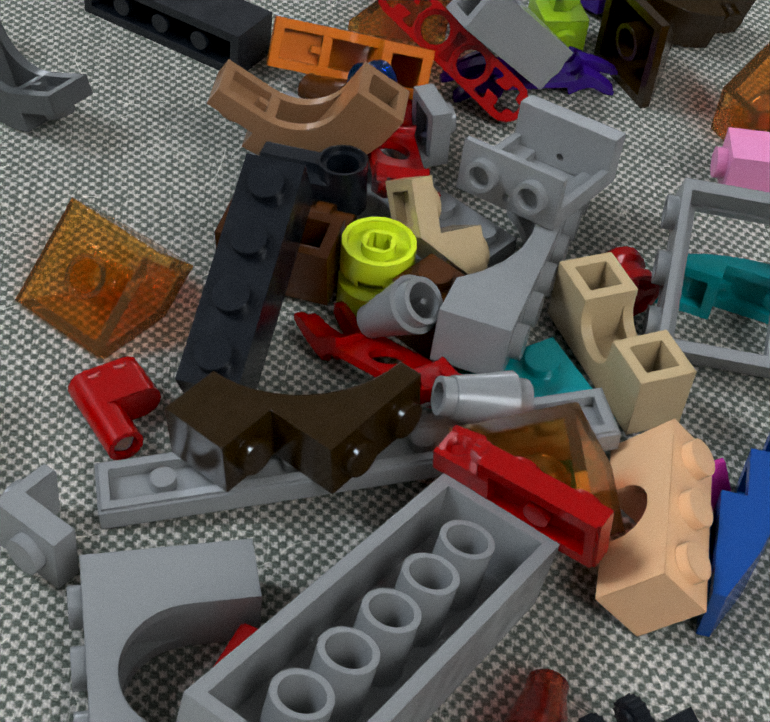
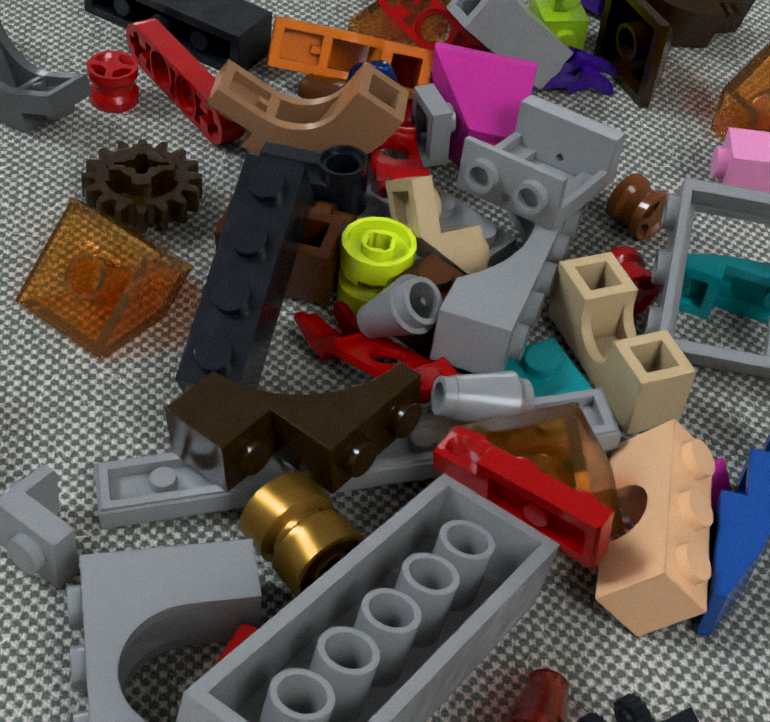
red piece [67,356,161,460] -> none
none -> dark brown gear [81,139,202,234]
none -> red wheel [87,50,139,113]
none -> red beam [126,17,245,145]
none -> pearl gold wheel [240,471,365,597]
none -> dark pink slope [430,42,538,168]
none -> dark orange wheel [606,173,668,240]

